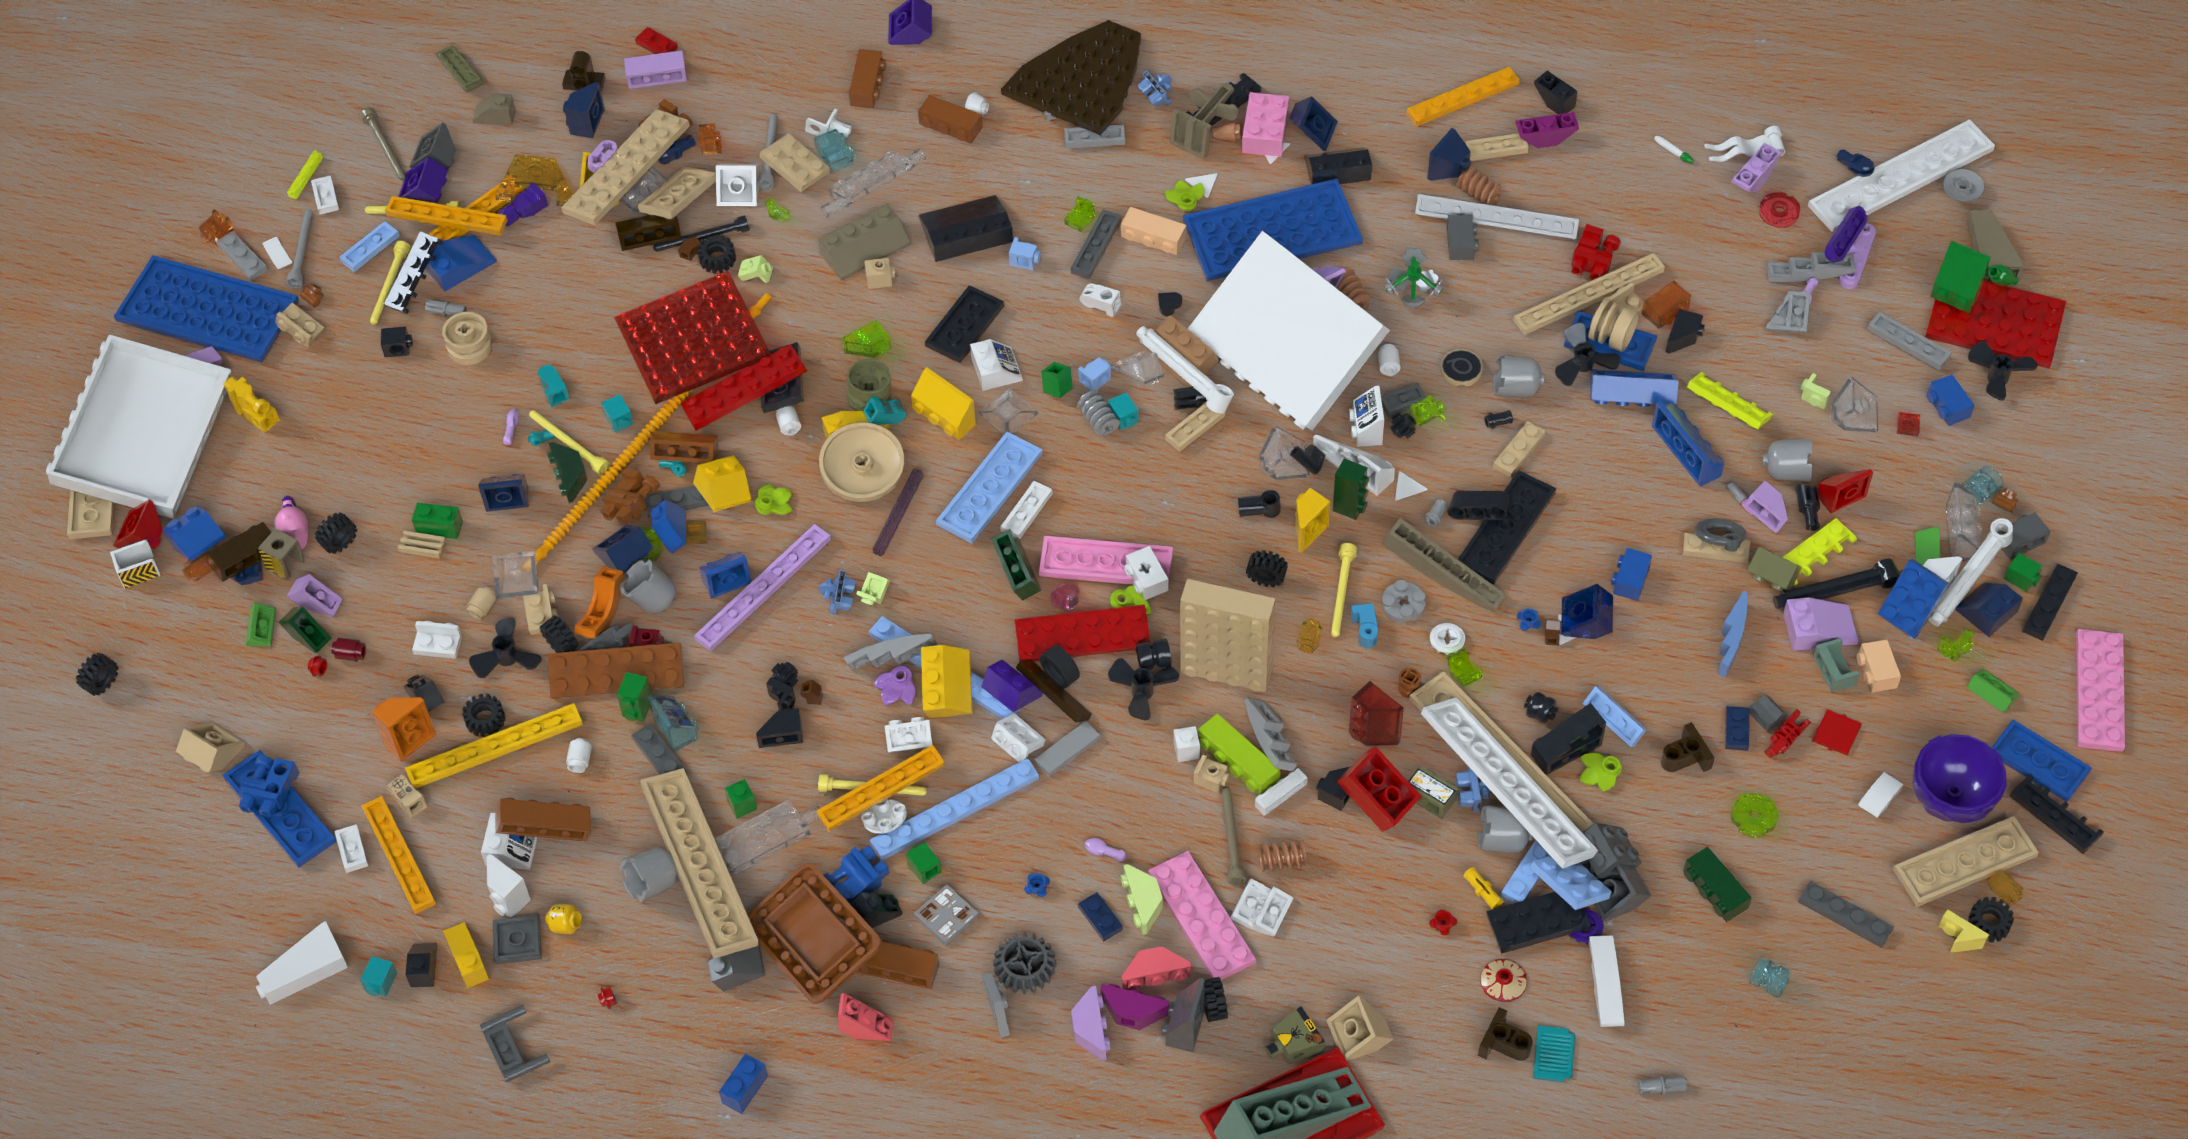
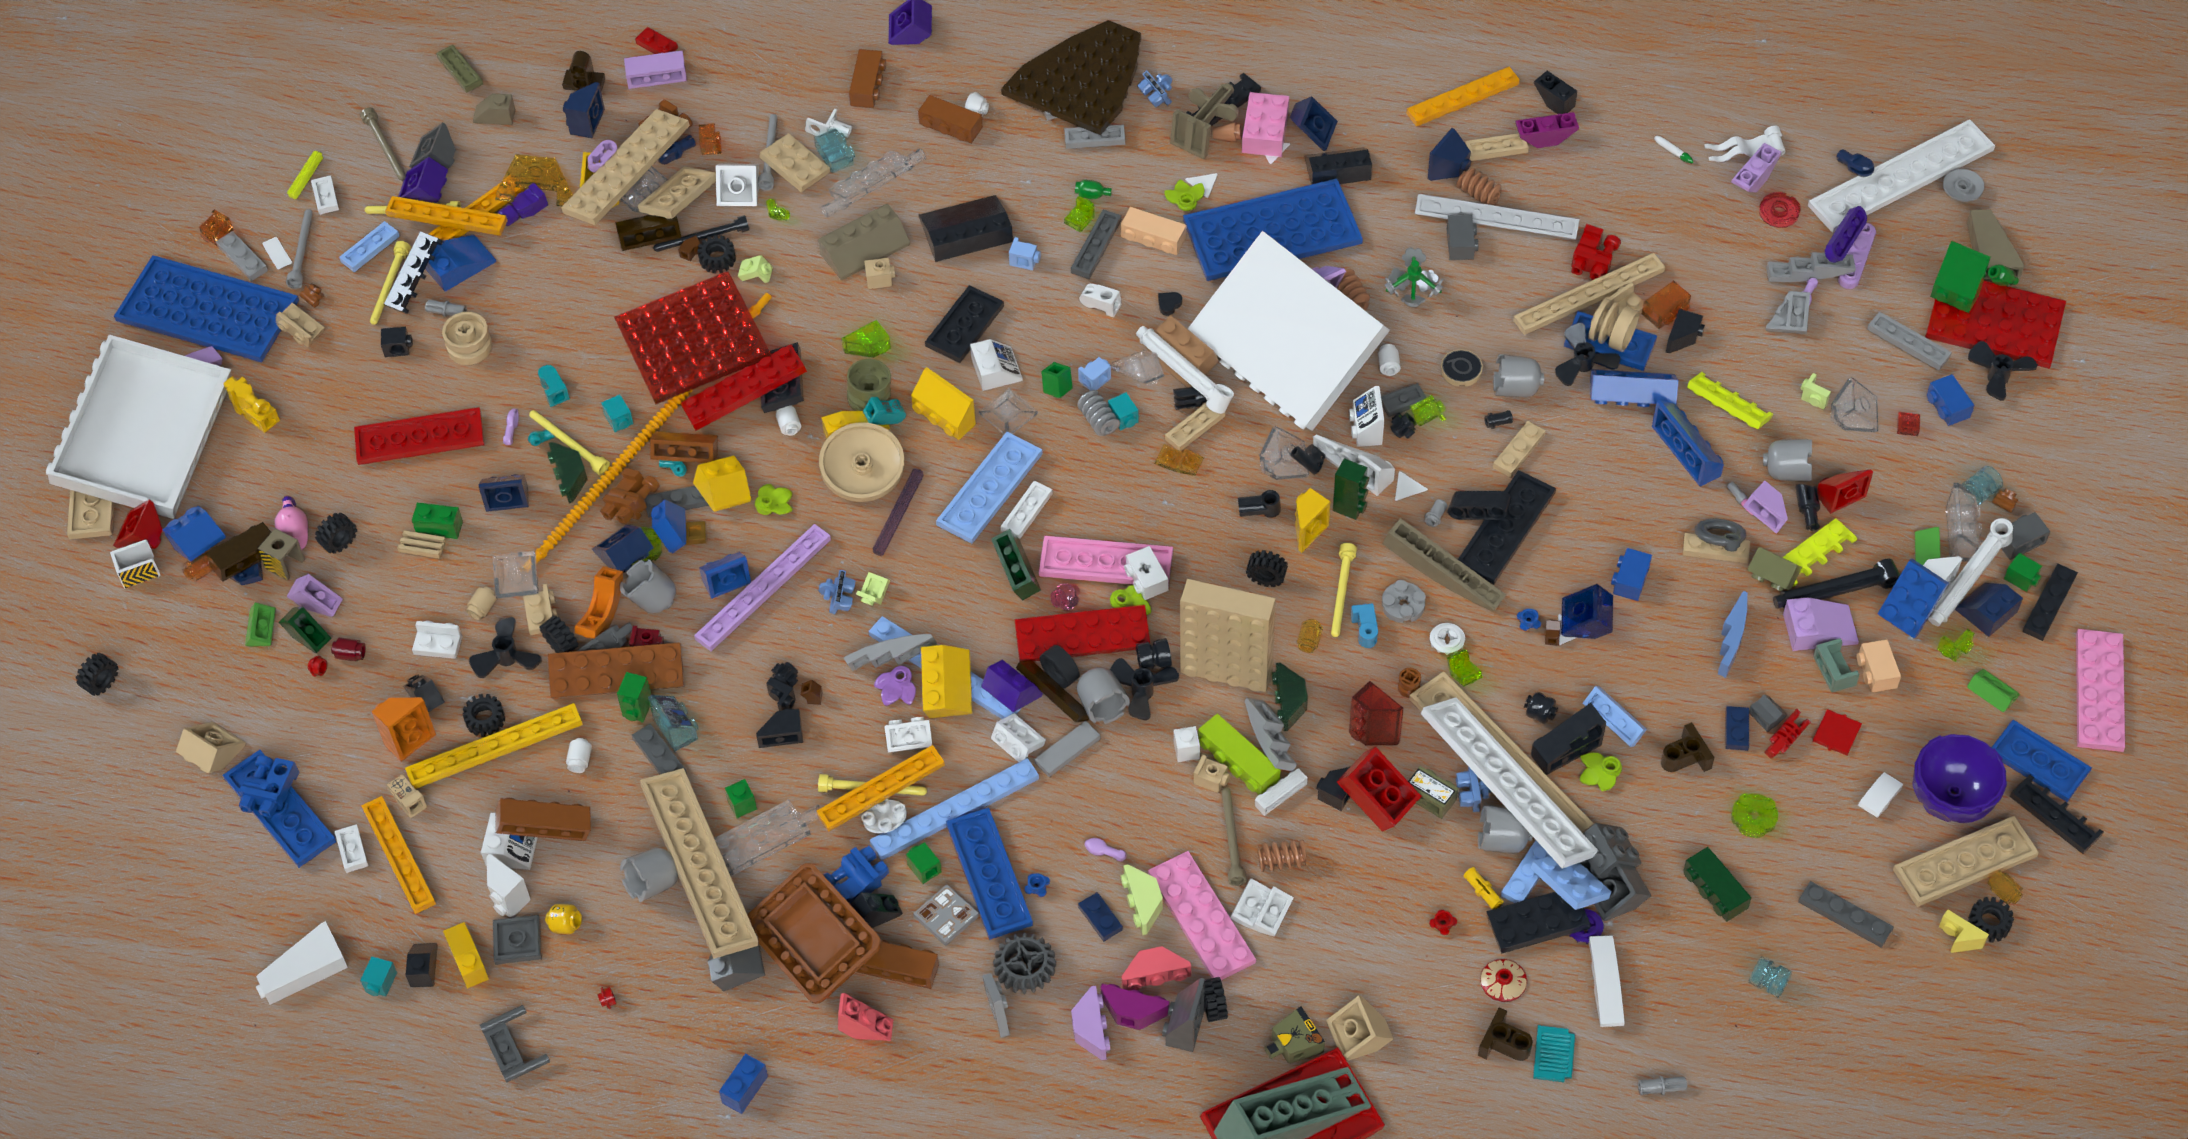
none -> red plate [354,407,484,465]
none -> blue plate [946,807,1033,940]
none -> green plant [1075,179,1112,199]
none -> light grey cylinder [1077,667,1130,724]
none -> clear yellow slope [1154,444,1204,476]
none -> clear green slope [1272,663,1308,731]

